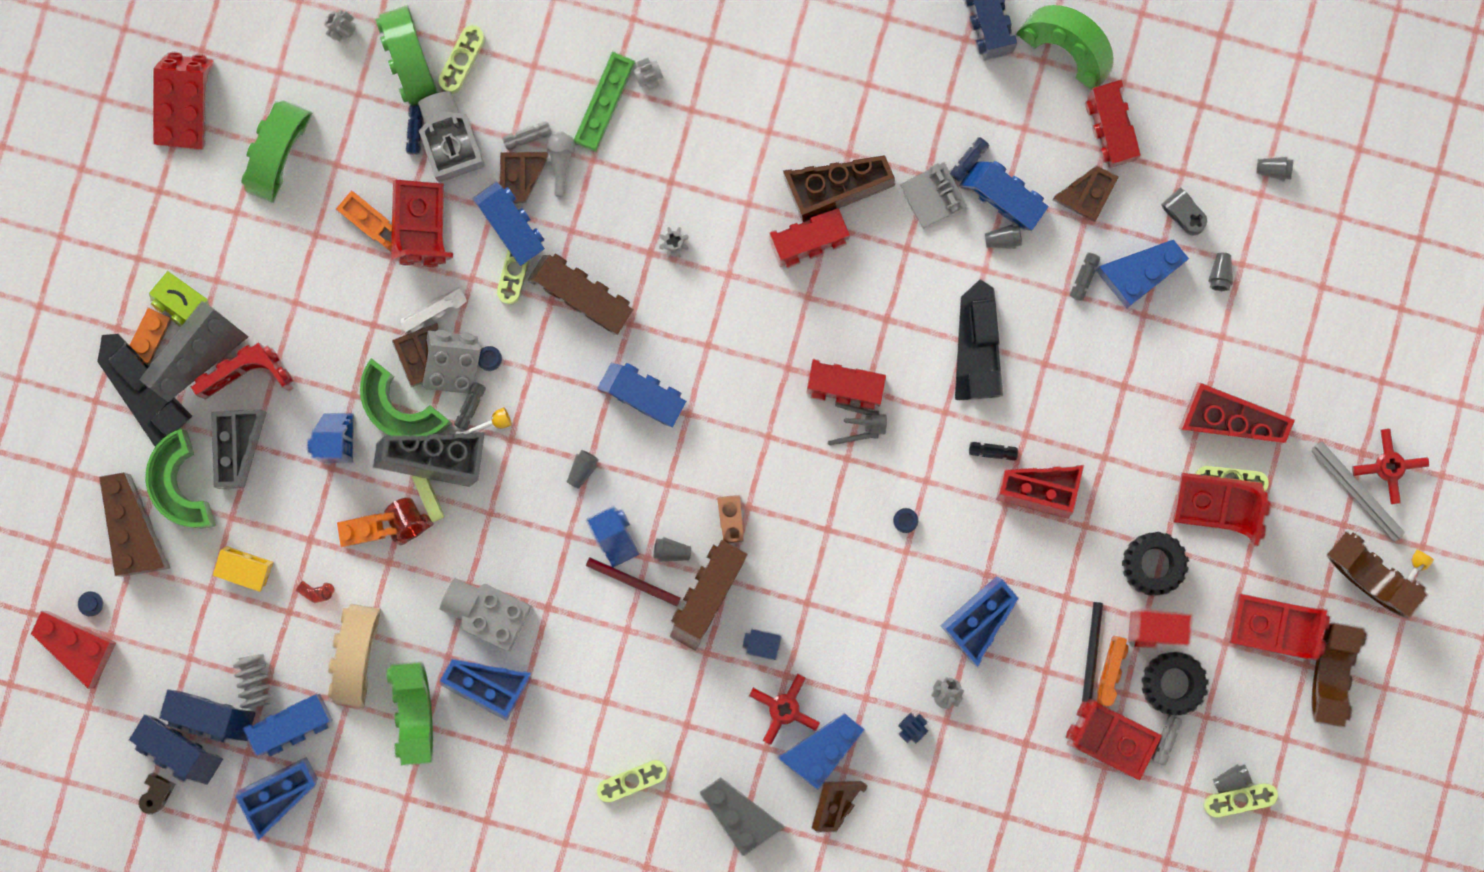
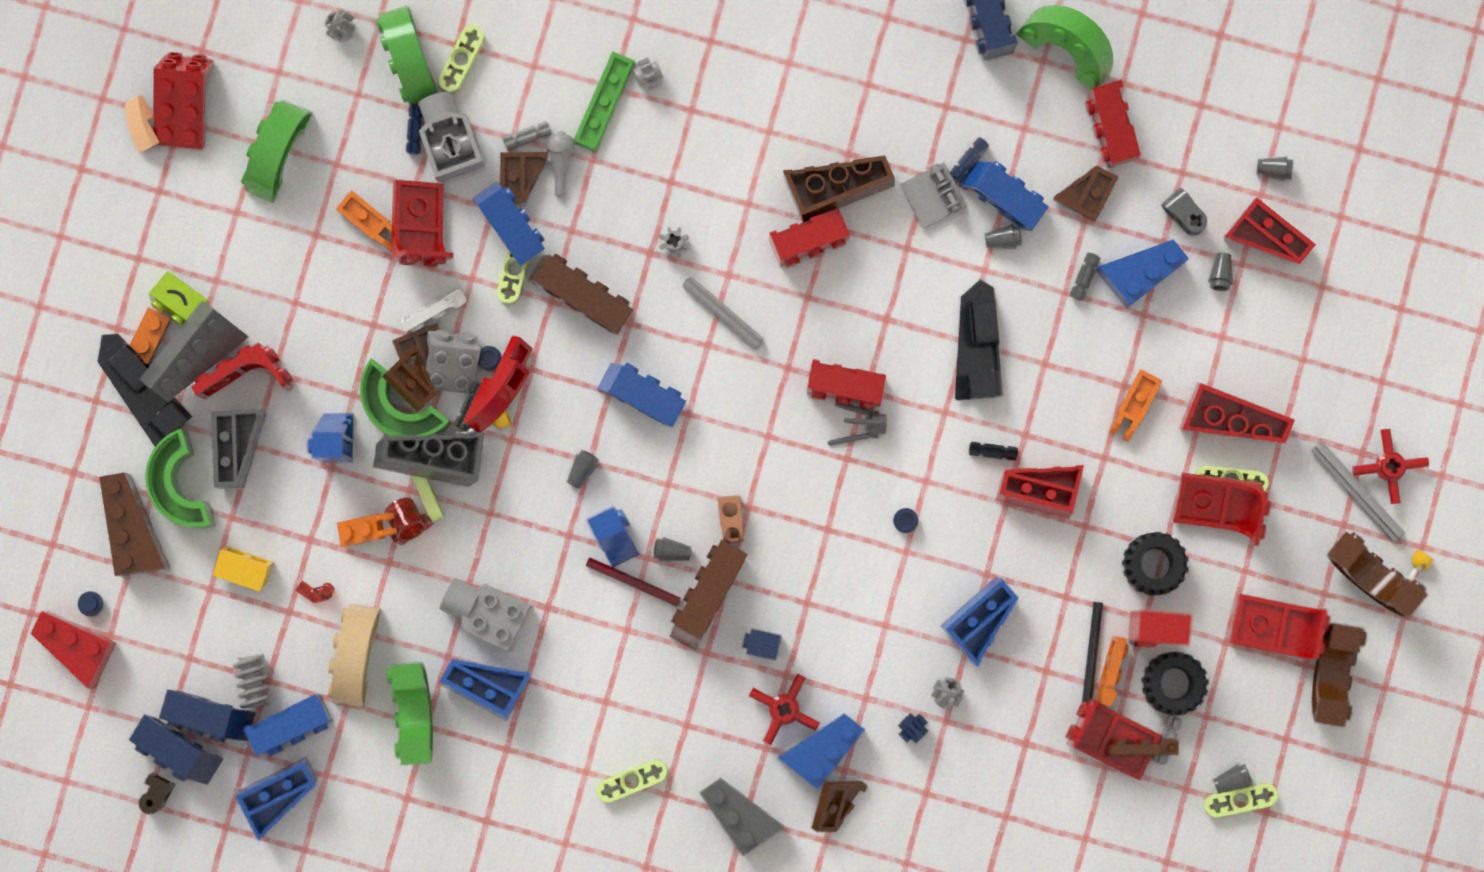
none -> light nougat slope [125,95,160,153]
none -> reddish brown wing [382,345,436,413]
none -> red slope [463,335,533,433]
none -> light grey axle [683,276,763,349]
none -> reddish brown hinge [1106,738,1179,756]
none -> orange hinge [1109,369,1163,442]
none -> red wedge [1223,197,1316,264]

